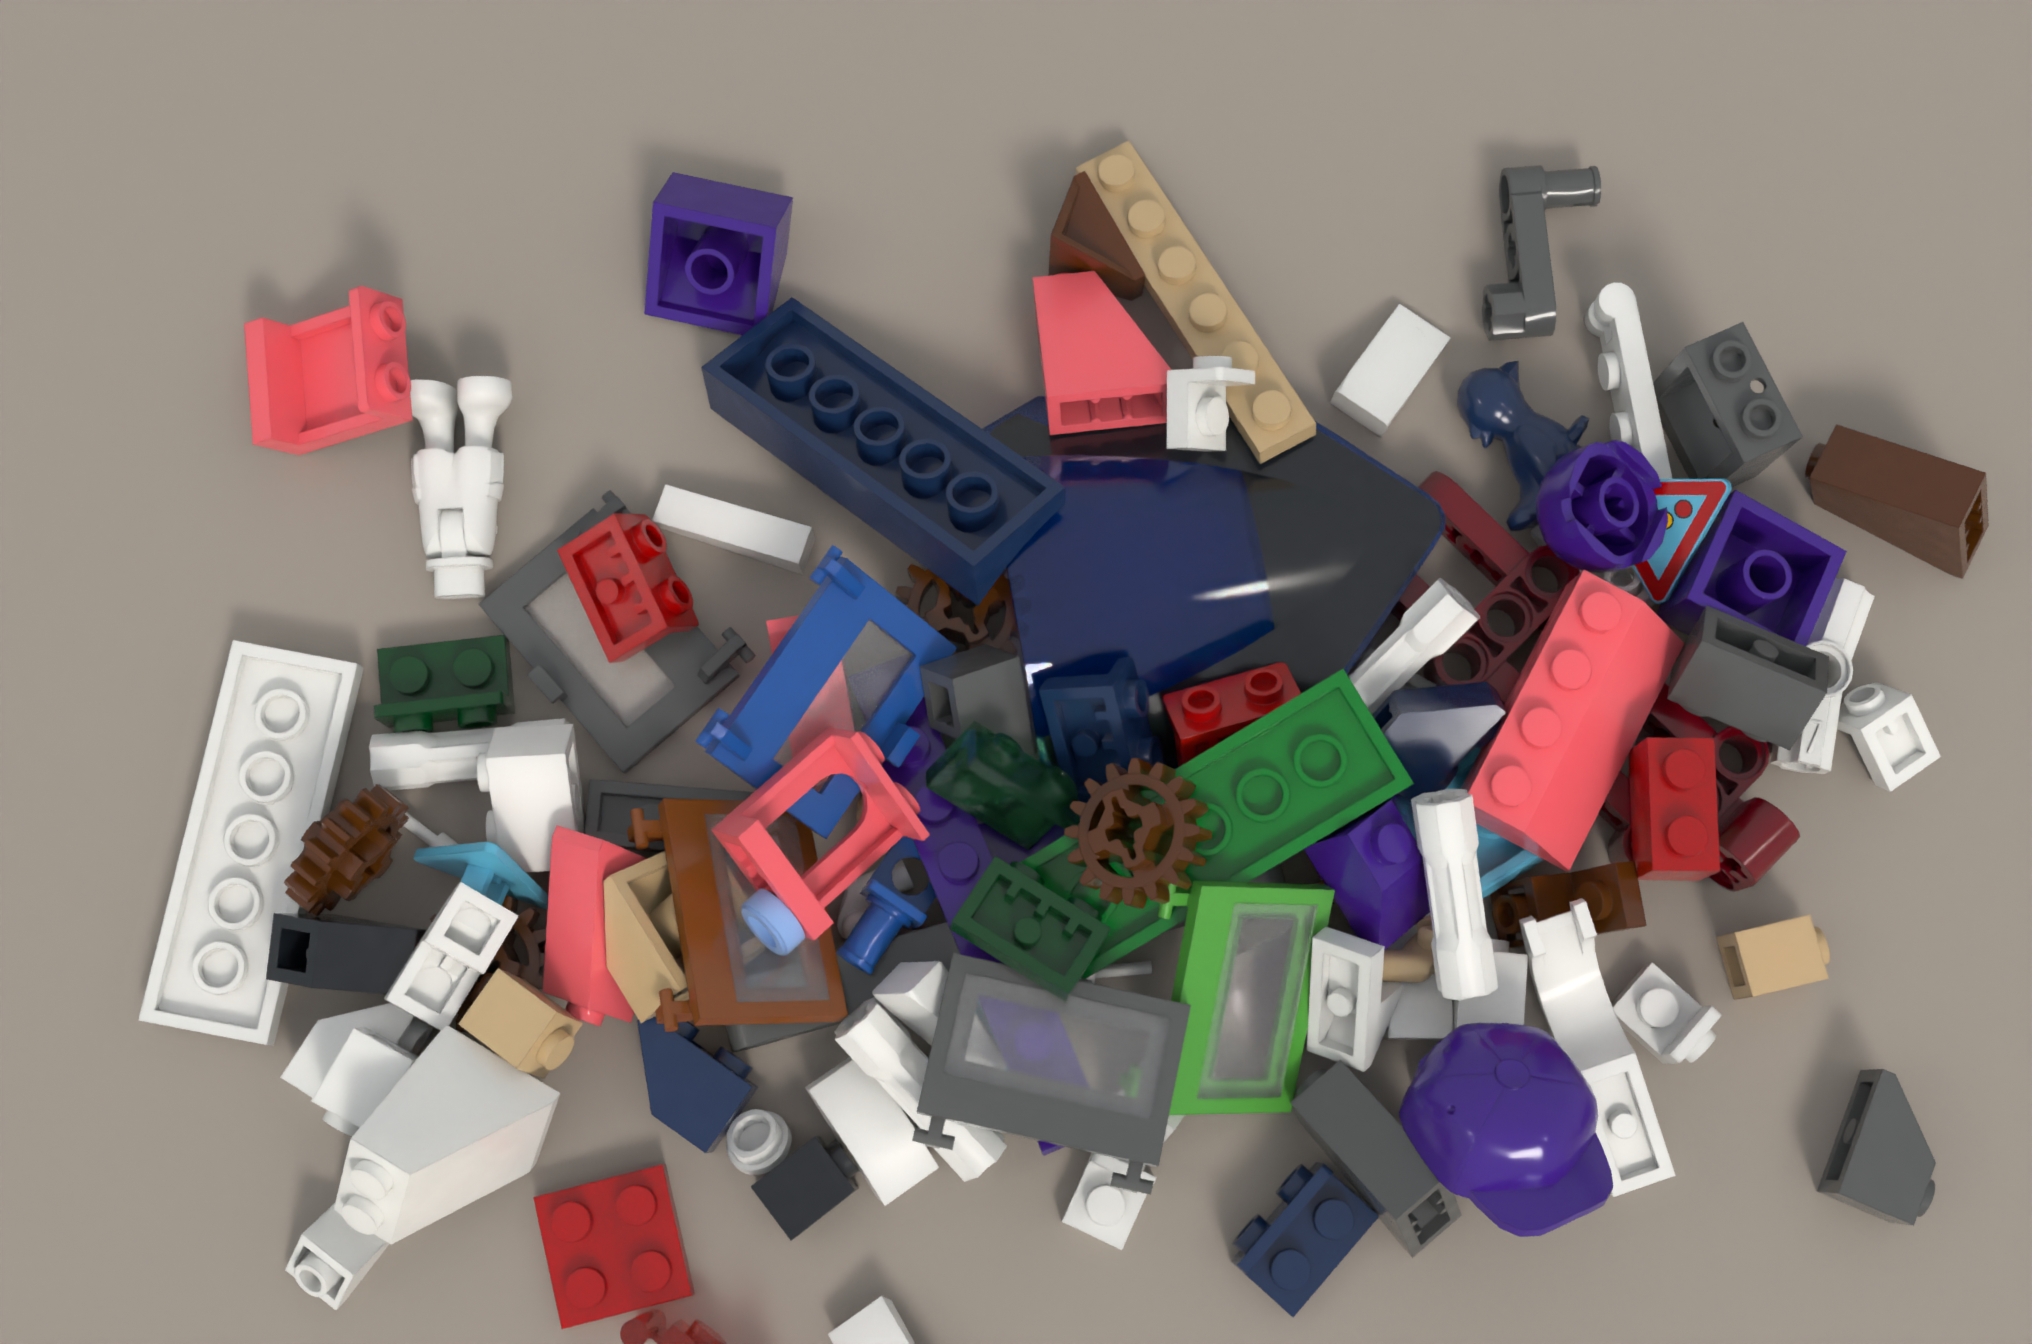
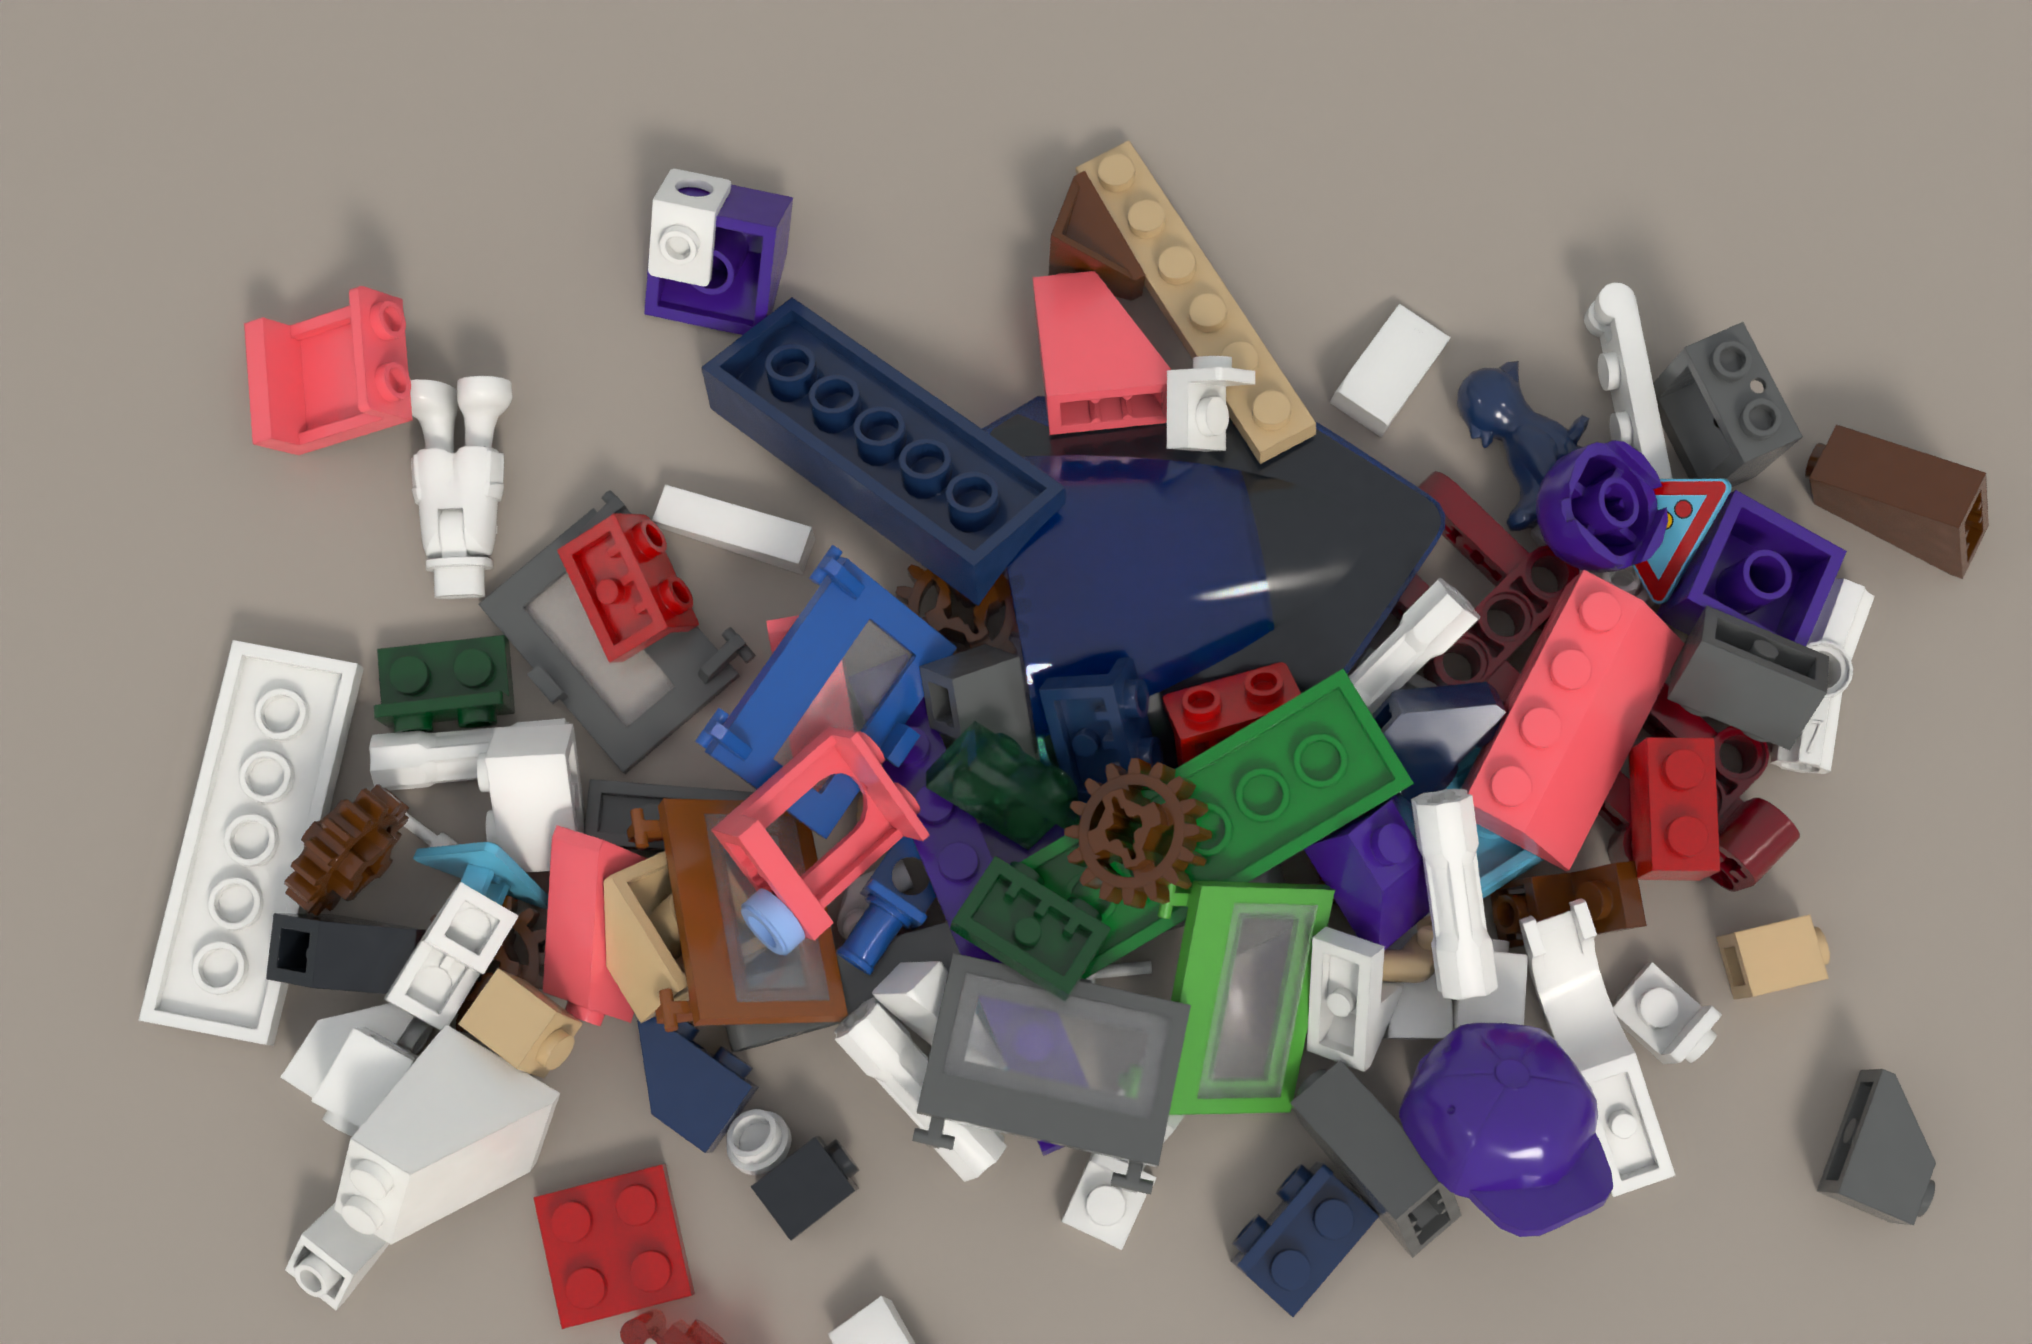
white slope [805,1057,939,1206] -> none
dark grey beam [1482,165,1601,341] -> none
white bracket [1837,683,1941,792] -> none
none -> white bracket [648,169,731,286]

